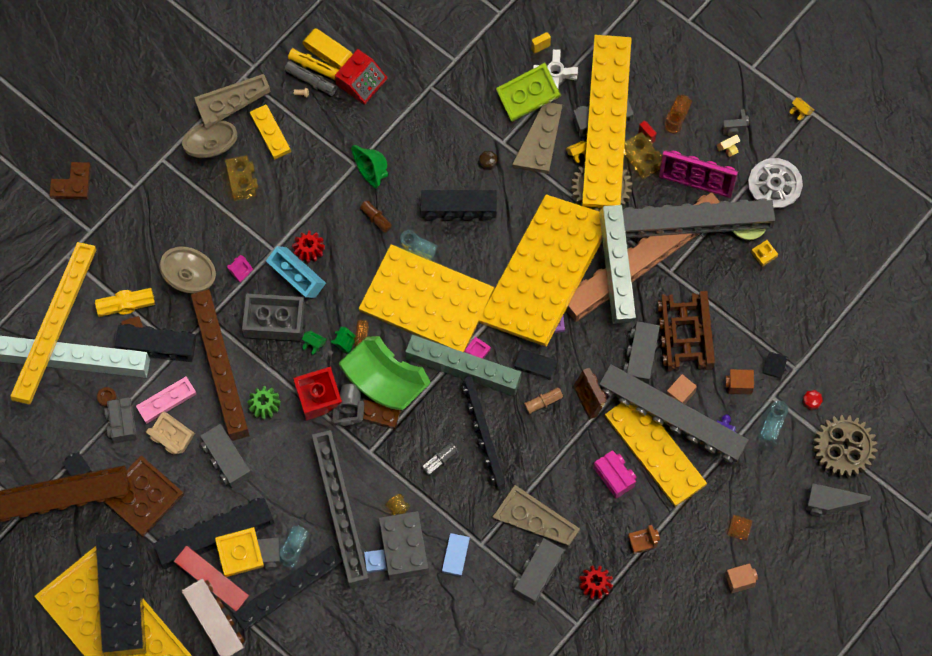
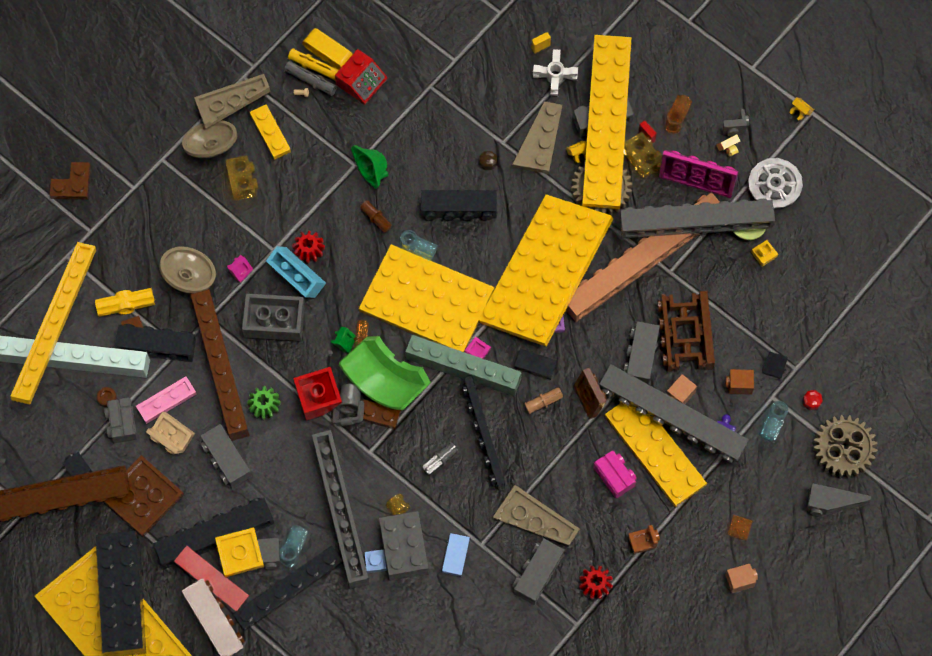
green tile [302,331,327,354] -> none
lime tile [496,63,561,122] -> none
brick [599,205,636,324] -> none

